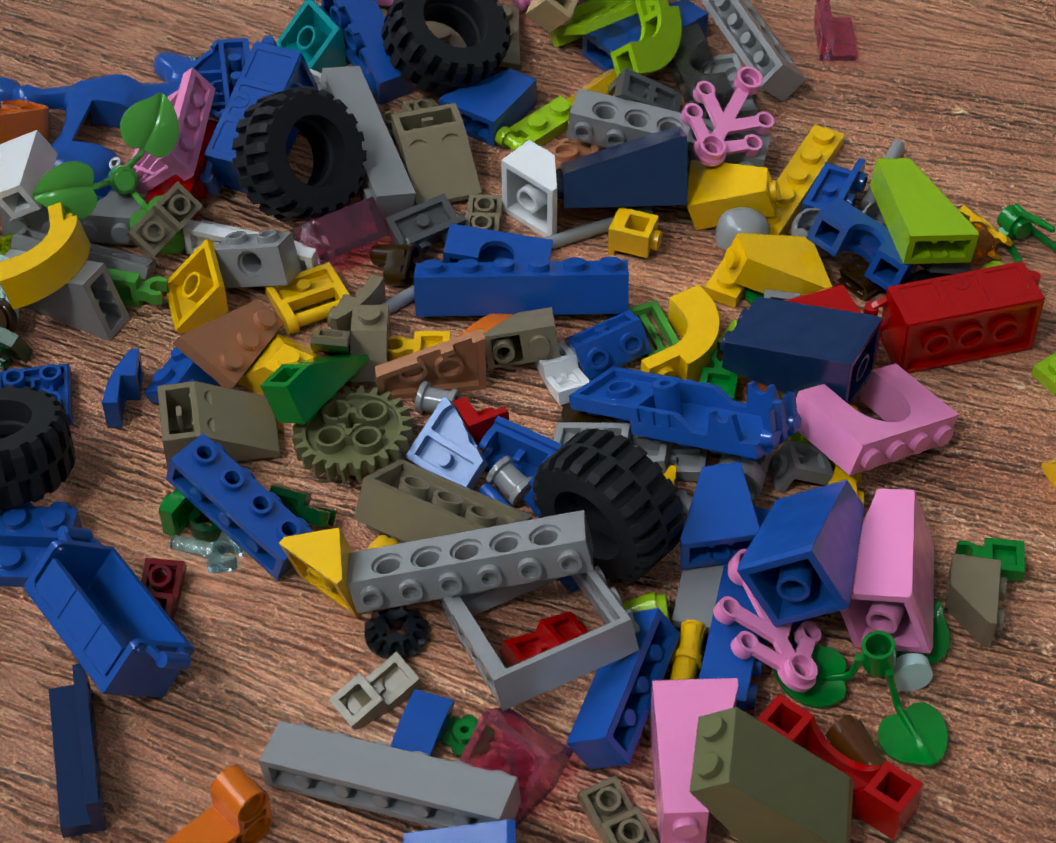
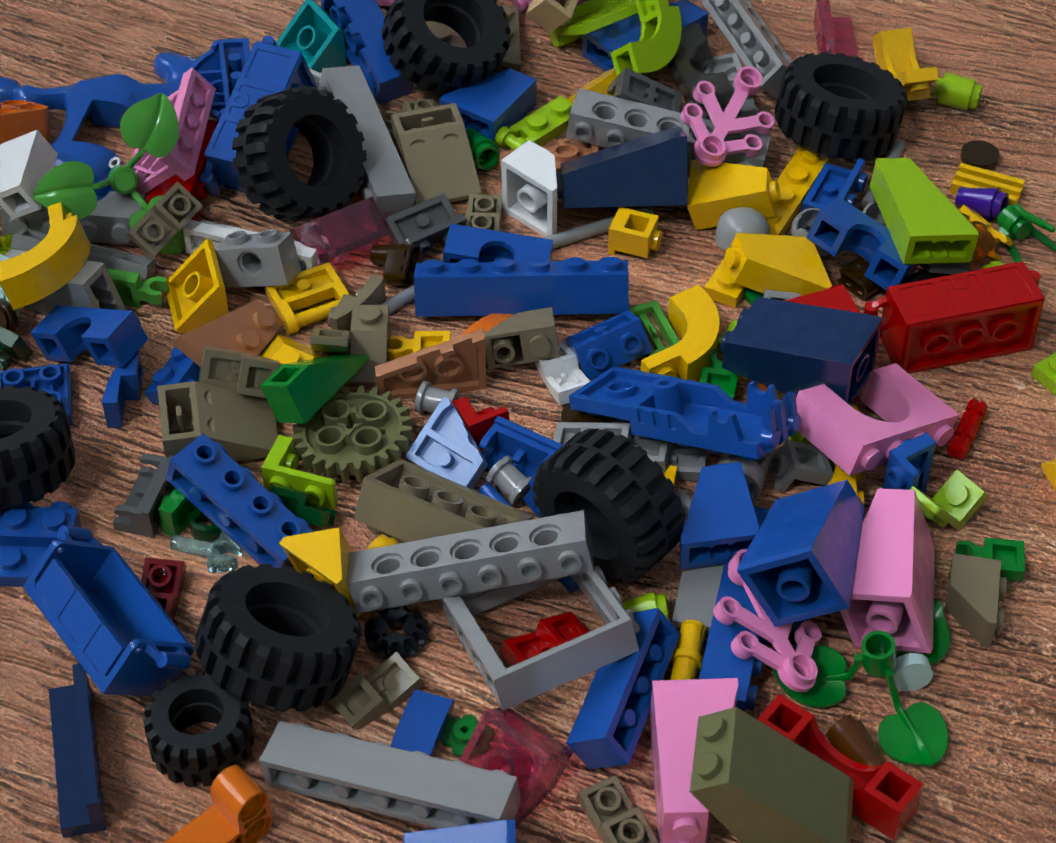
none -> blue arch [30,305,148,367]
none -> dark grey hinge [113,454,175,538]
none -> black tyre [143,671,255,787]
none -> black tyre [195,564,362,712]
none -> dark tan slope [199,346,280,398]
none -> lime bracket [261,435,338,509]
none -> green cone [466,128,500,170]
none -> black tyre [774,52,907,161]
none -> yellow arch [872,27,939,101]
none -> blue bracket [883,432,936,493]
none -> lime bracket [910,469,989,531]
none -> lime brick [933,72,983,111]
none -> red axle [947,399,988,460]
none -> yellow tile [949,163,1025,206]
none -> dark purple cone [955,187,1009,221]
none -> dark brown piece [960,140,1000,170]

